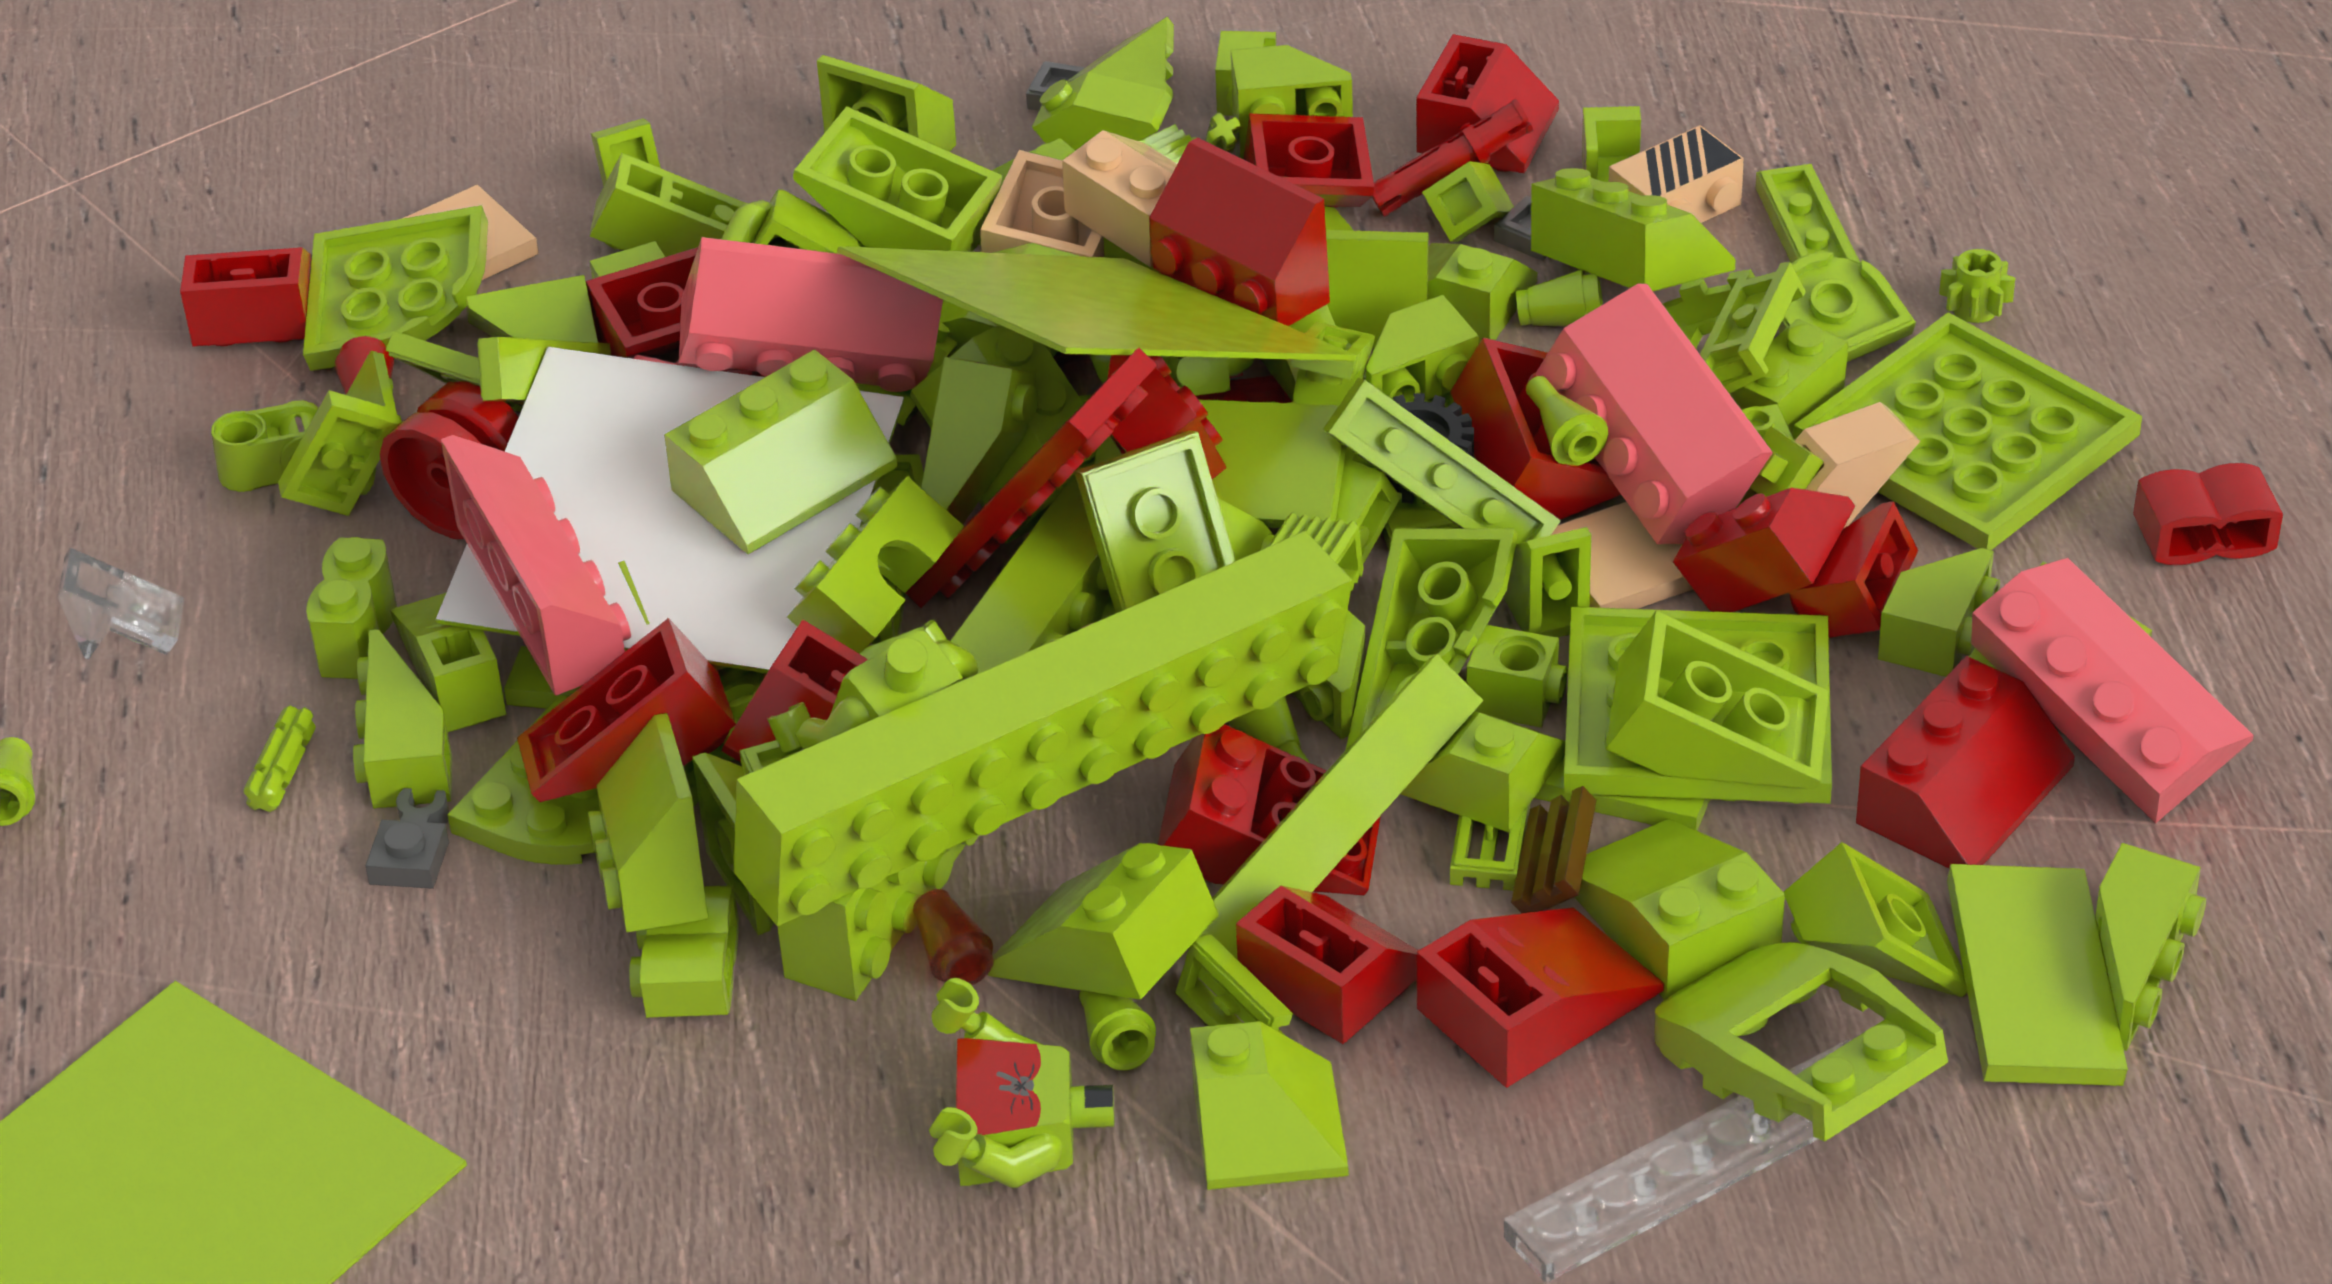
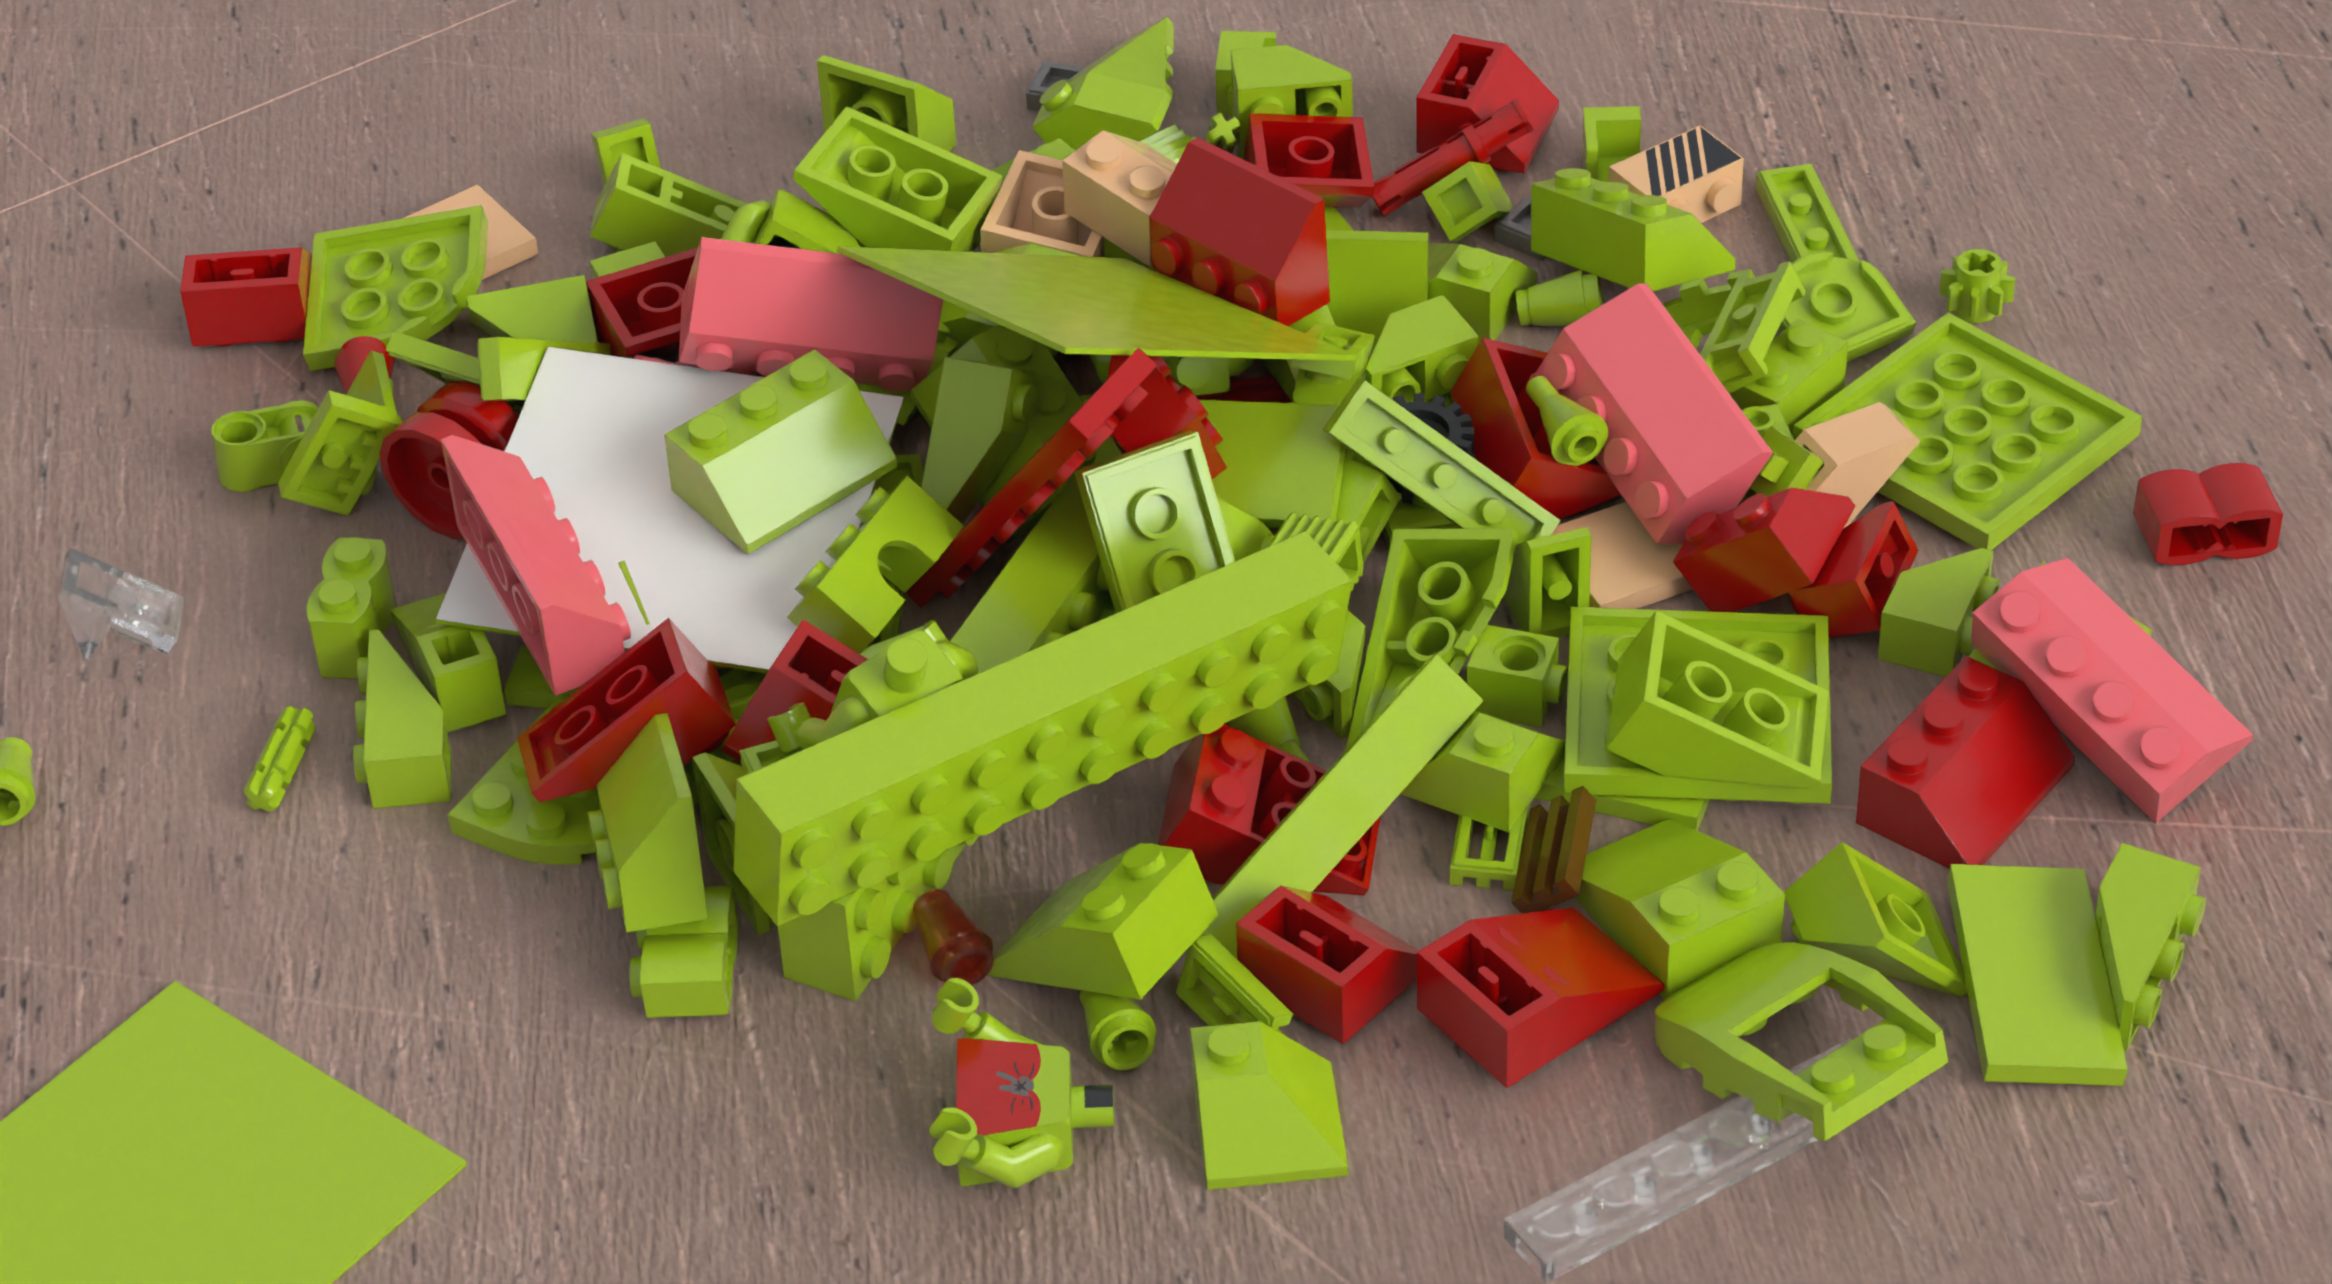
dark grey plate [365,788,449,889] -> none

